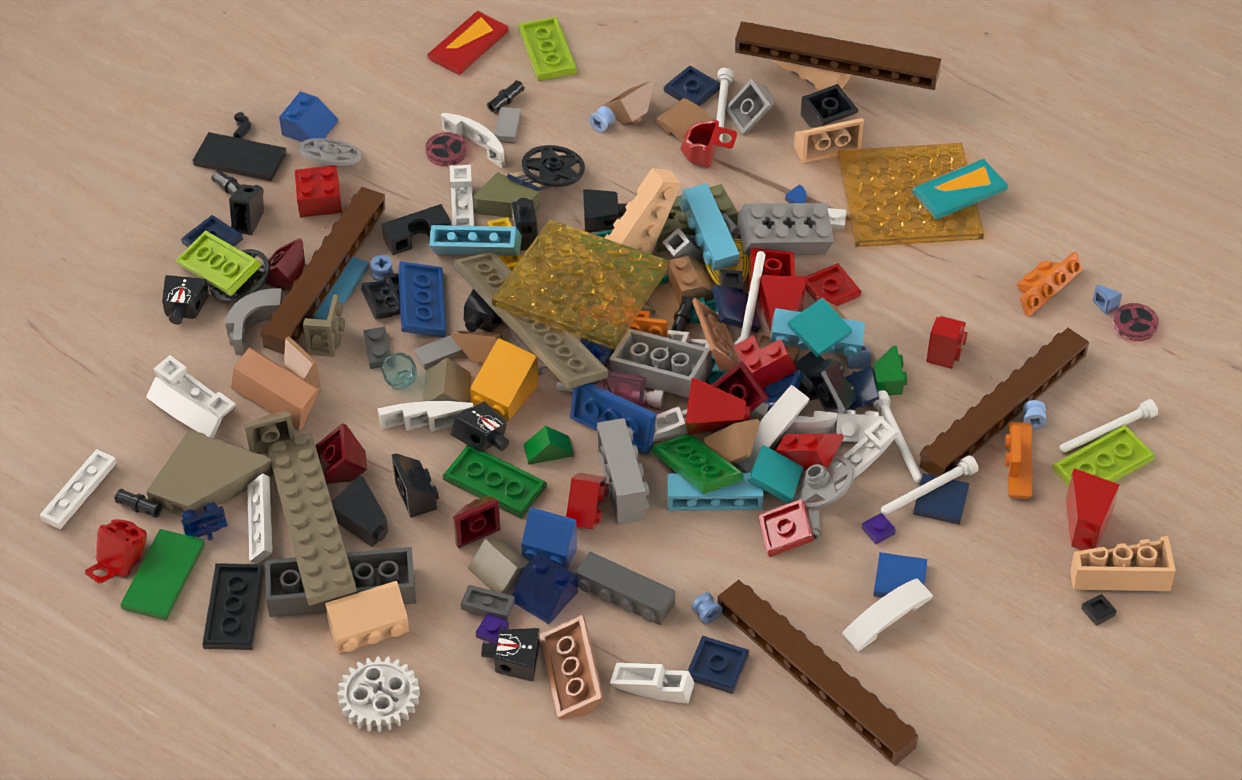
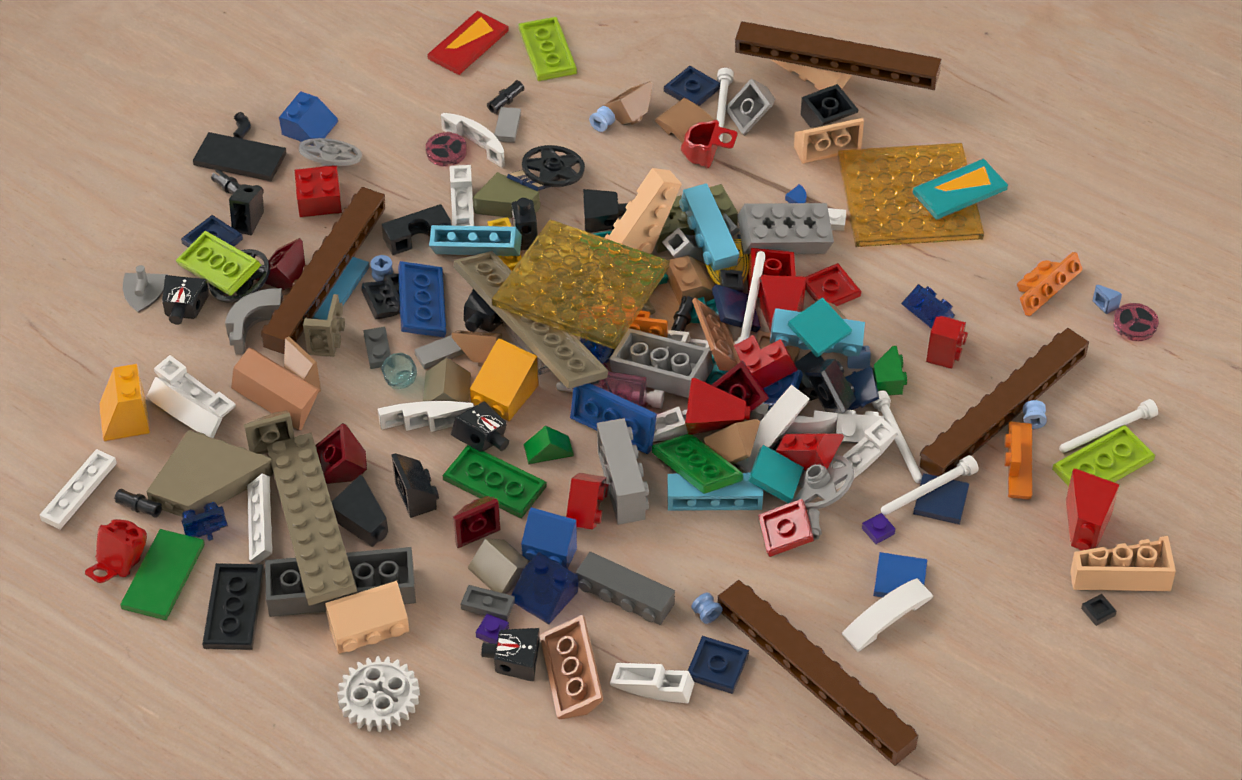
none -> light orange slope [99,364,150,441]
none -> light grey shield [123,265,168,312]
none -> clear blue bracket [901,284,955,329]

